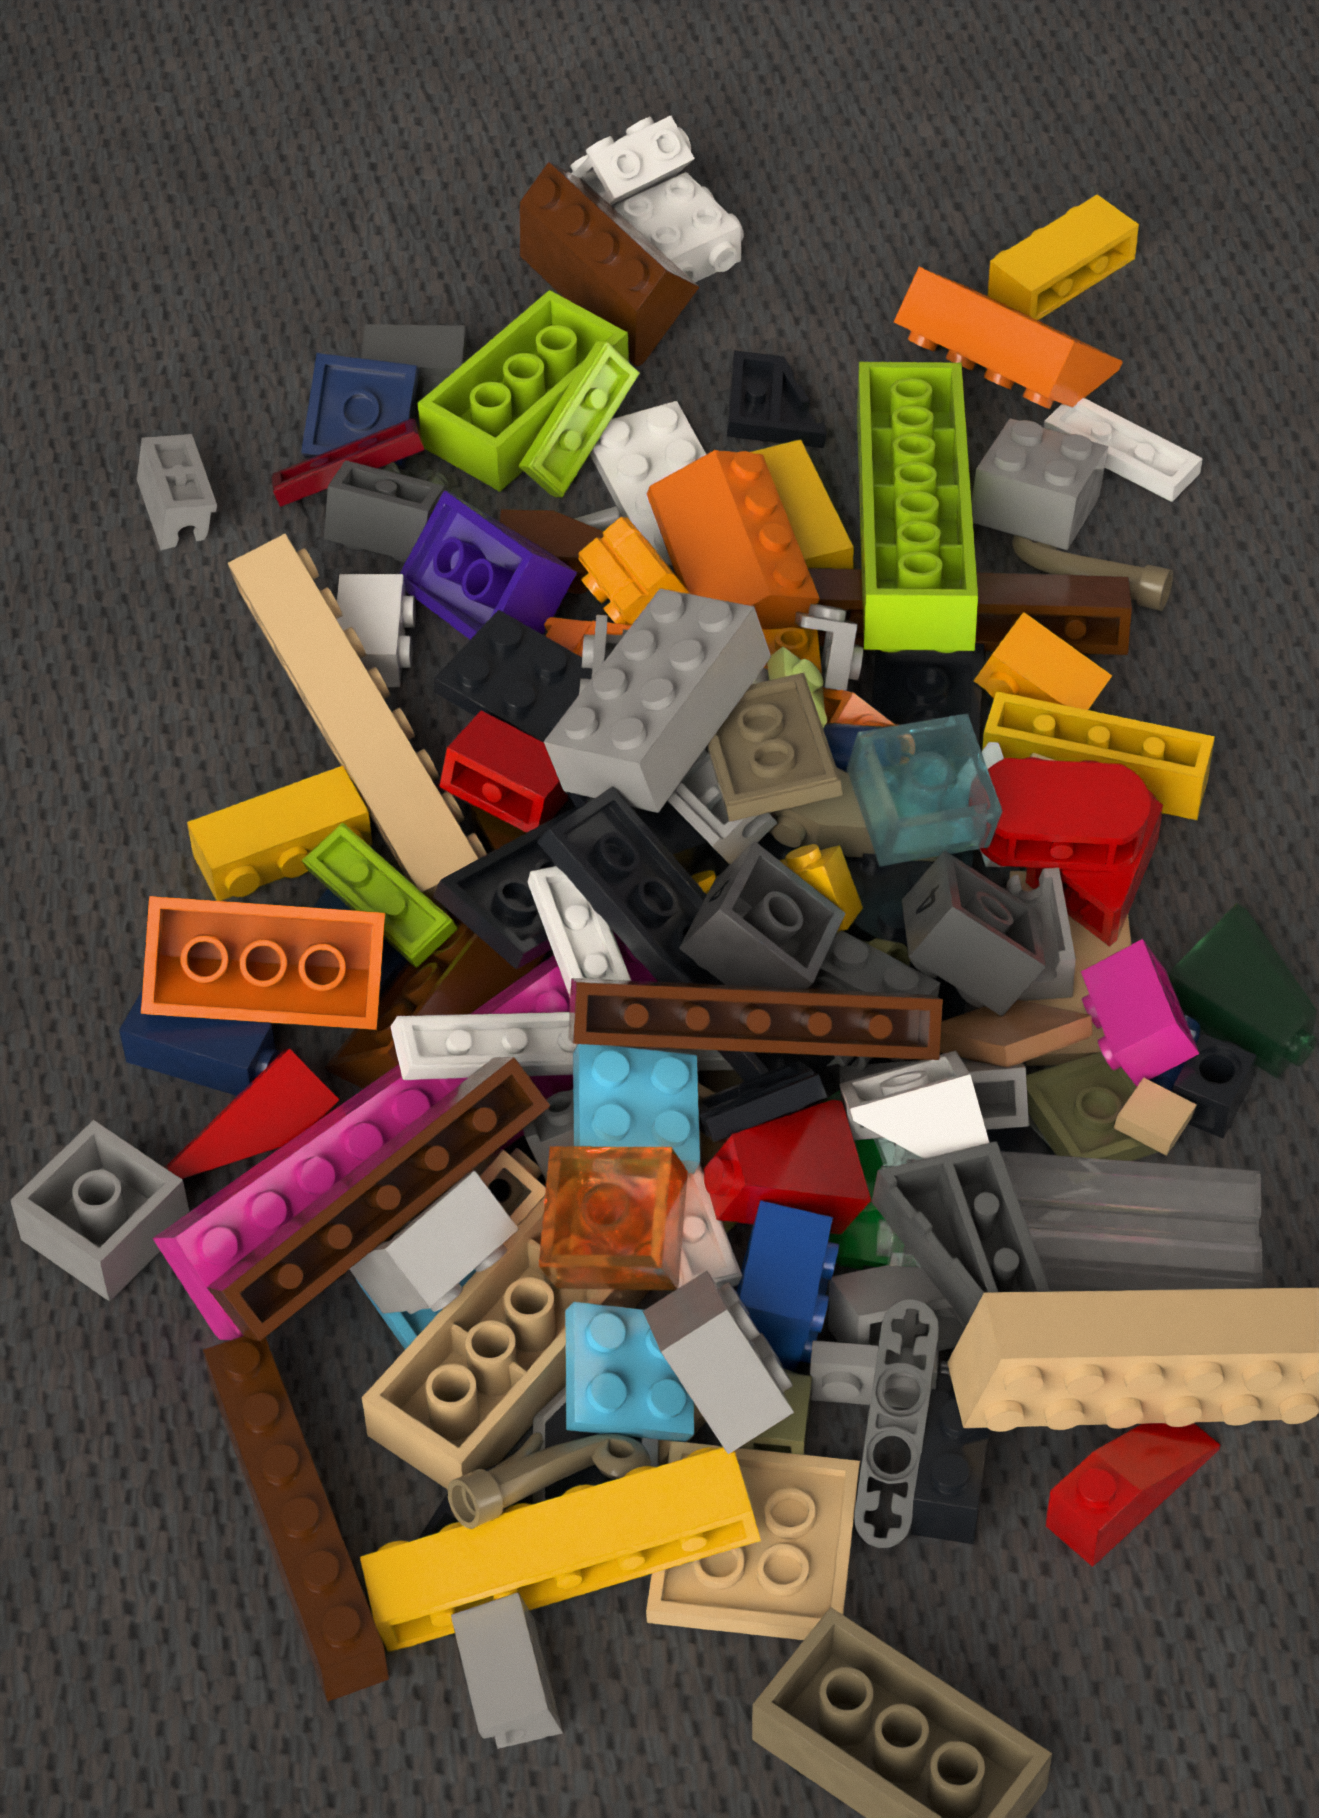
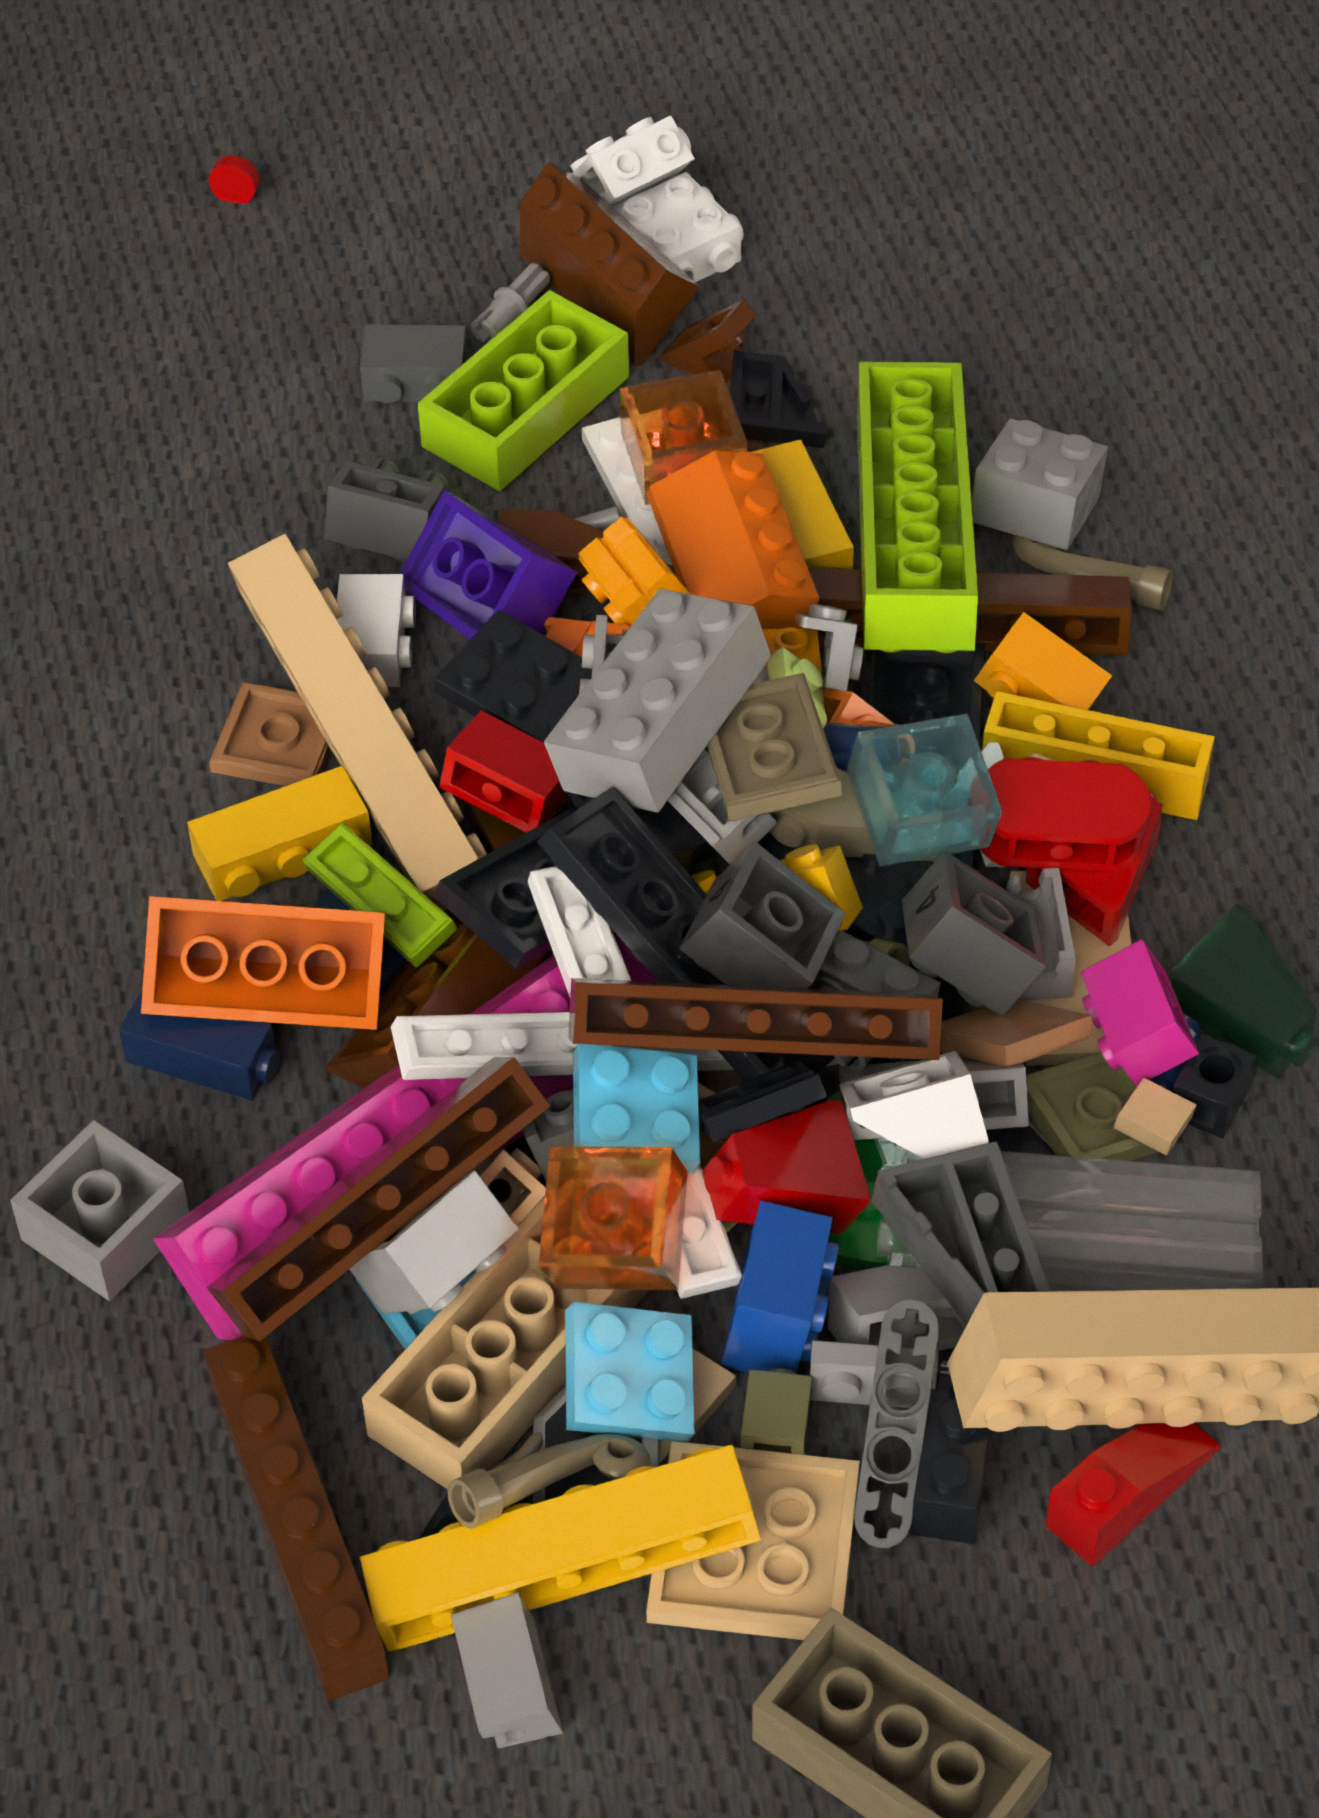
light grey hinge [137,434,217,550] -> none
red slope [164,1049,340,1179] -> none
dark red tile [272,418,425,507] -> none
dark blue plate [301,353,420,470] -> none
lime tile [518,341,640,498] -> none
light grey brick [643,1271,794,1454] -> none
orange slope [894,267,1123,409] -> none
yellow brick [988,194,1139,320] -> none
white plate [1044,398,1202,502] -> none
none -> red tile [209,155,260,204]
none -> medium nougat tile [209,682,331,786]
none -> light grey axle [470,263,550,343]
none -> clear orange brick [620,370,747,505]
none -> reddish brown slope [659,299,756,386]

